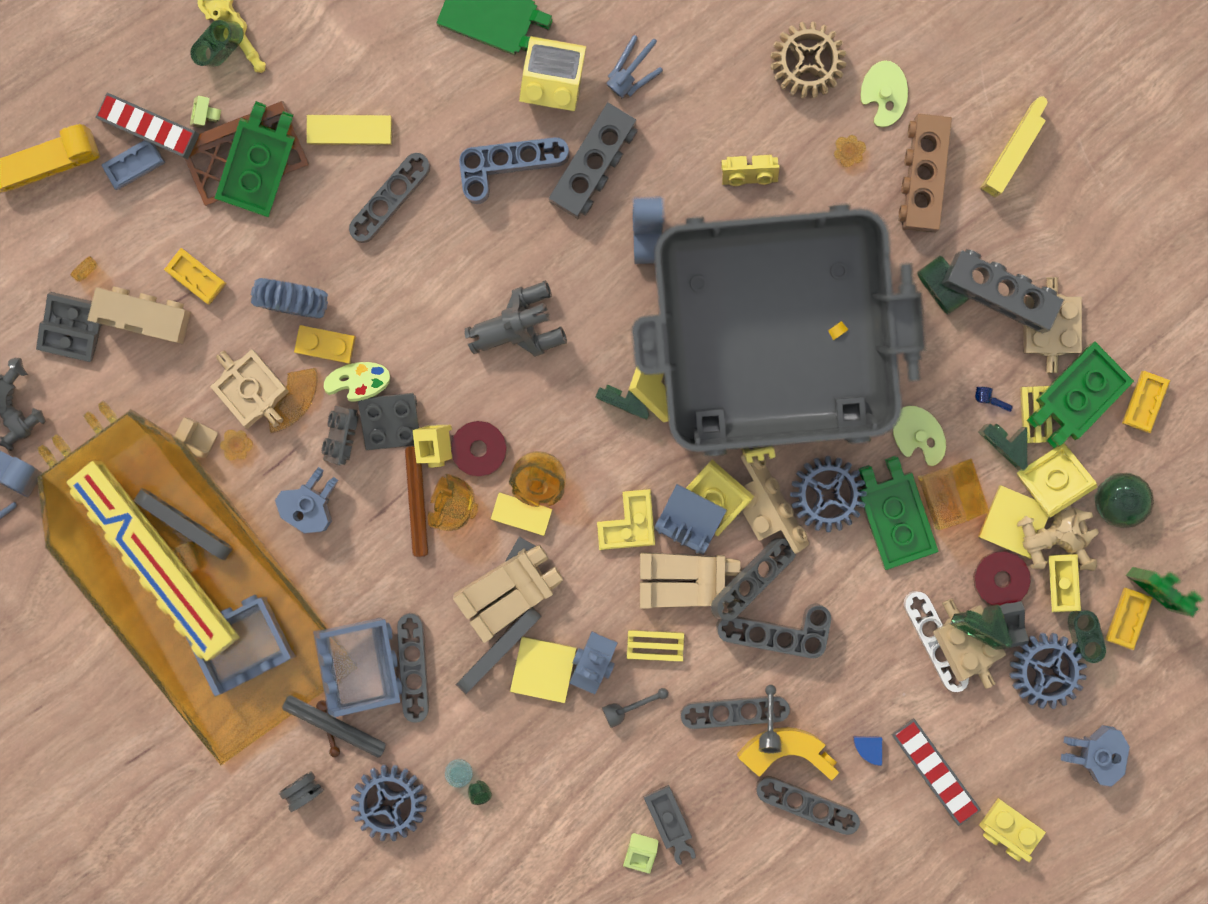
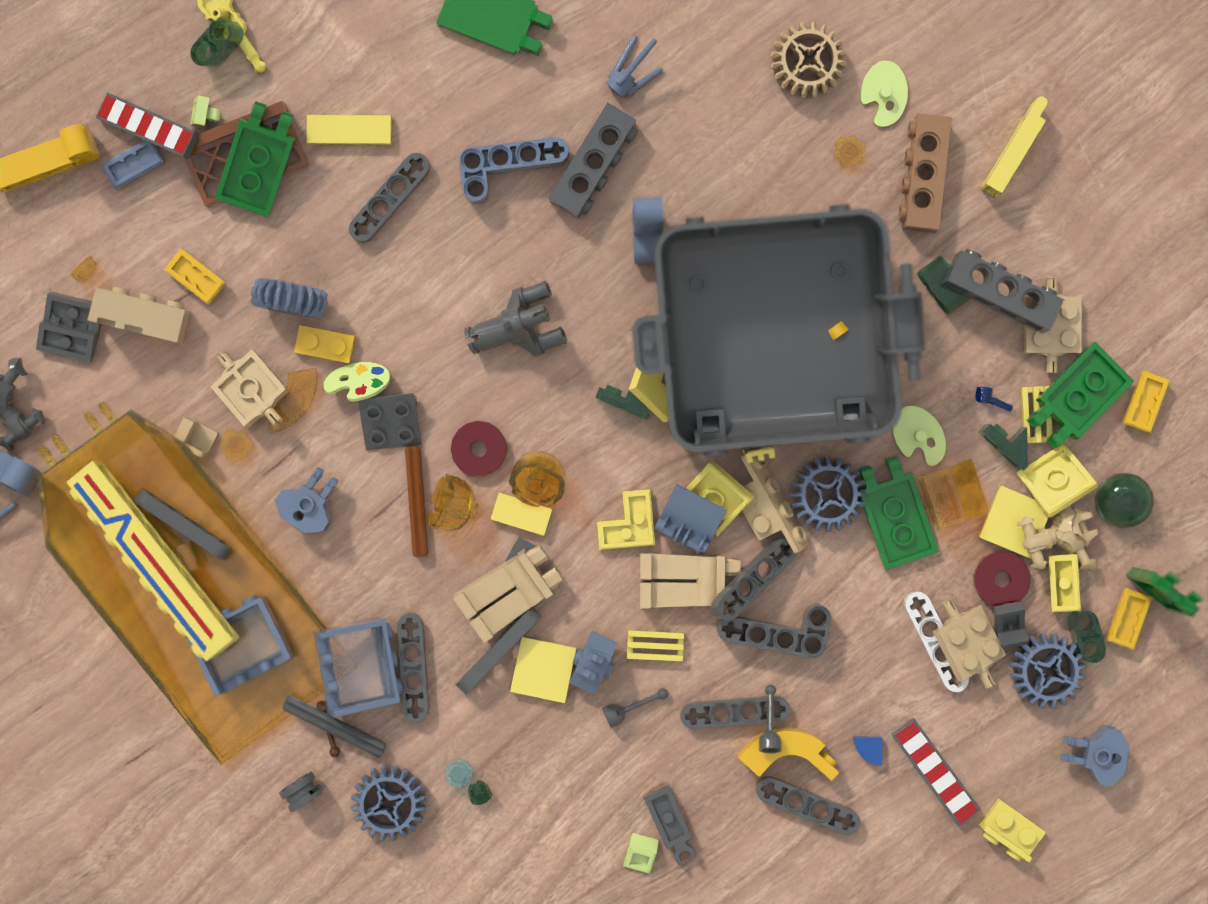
dark grey hinge [321,405,359,465] -> none
light yellow brick [413,425,452,468] -> none
light yellow slope [519,37,586,111] -> none
light yellow hinge [721,155,779,186] -> none
clear green slope [950,605,1012,650] -> none

